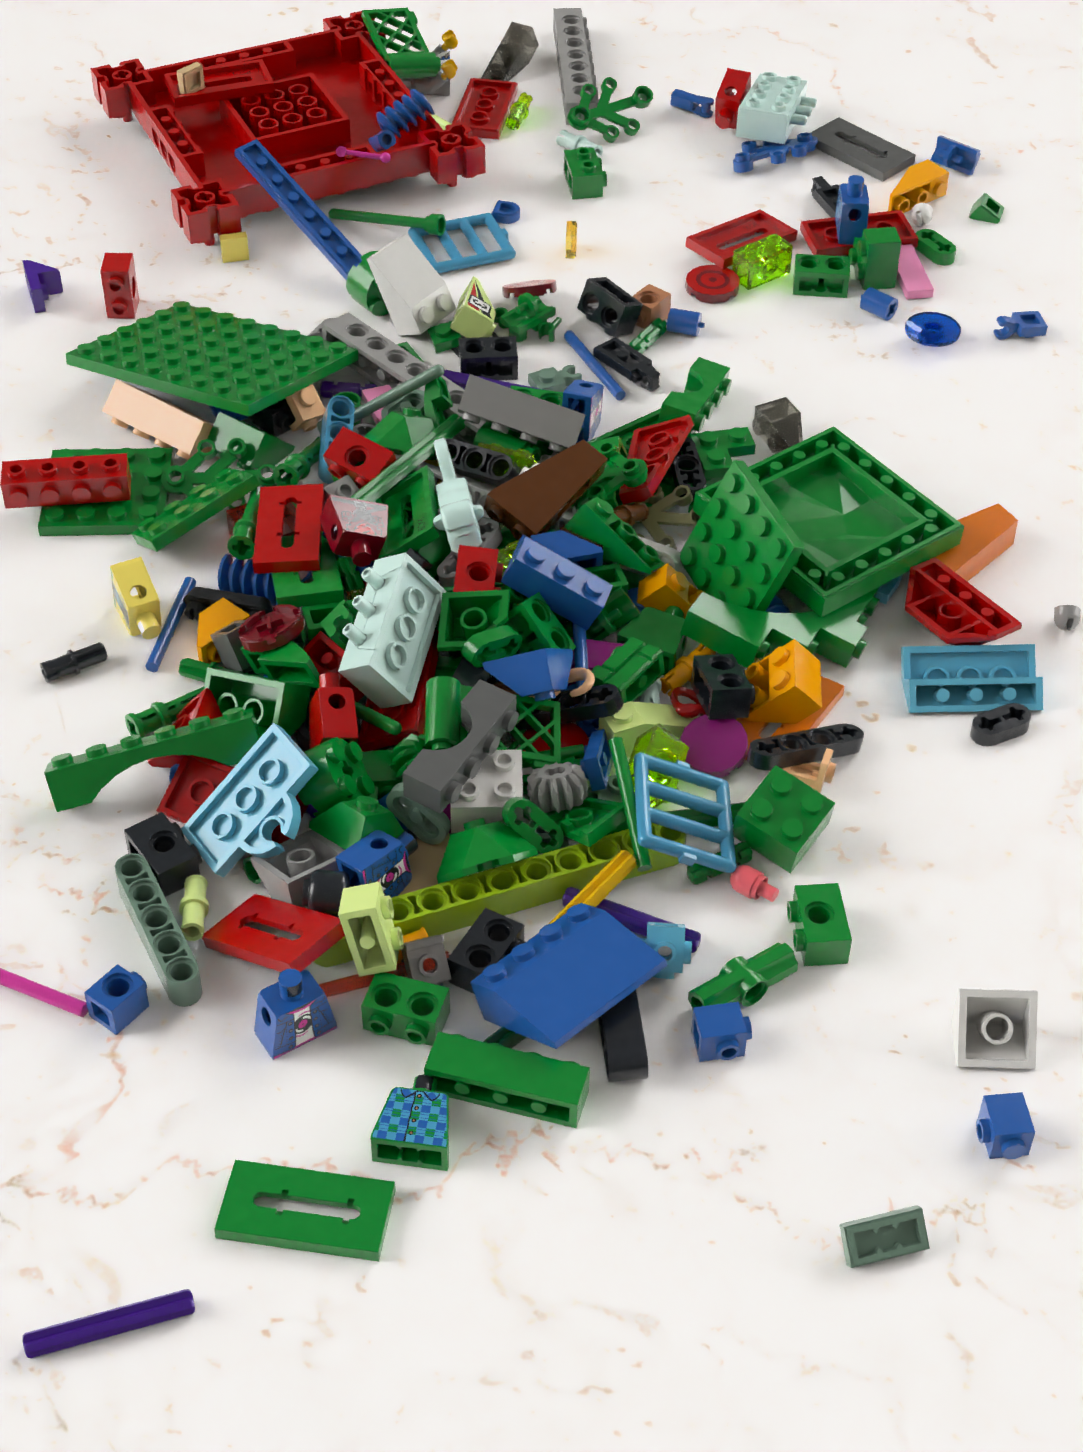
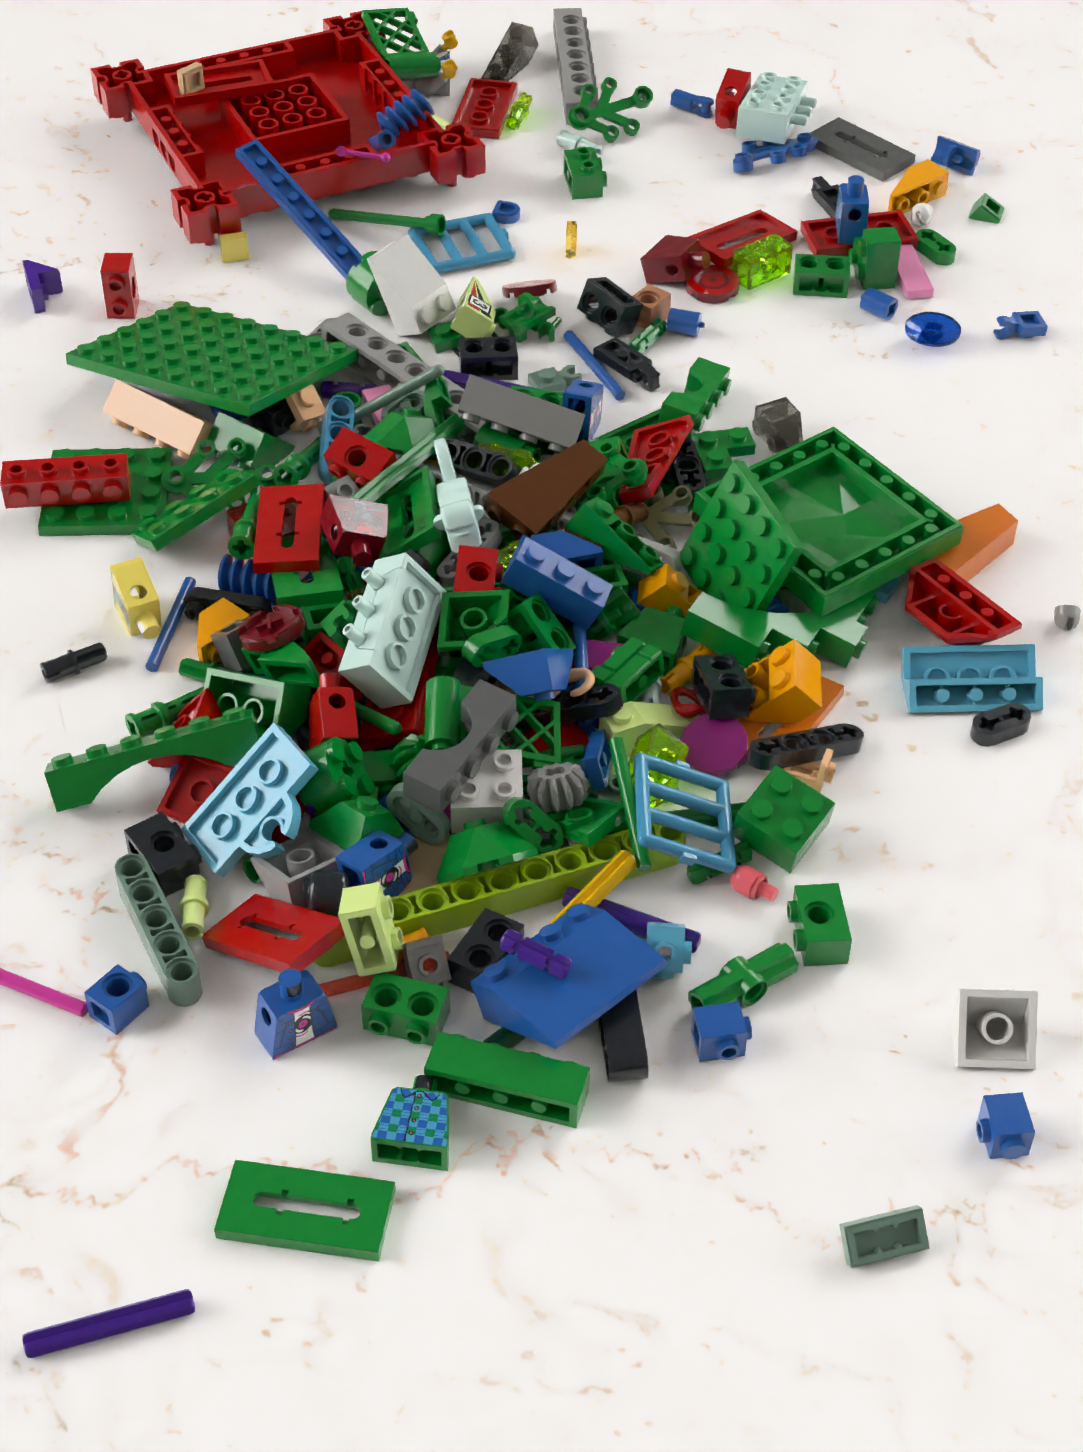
none -> dark purple axle [500,929,572,979]
none -> dark red torso [640,235,711,283]

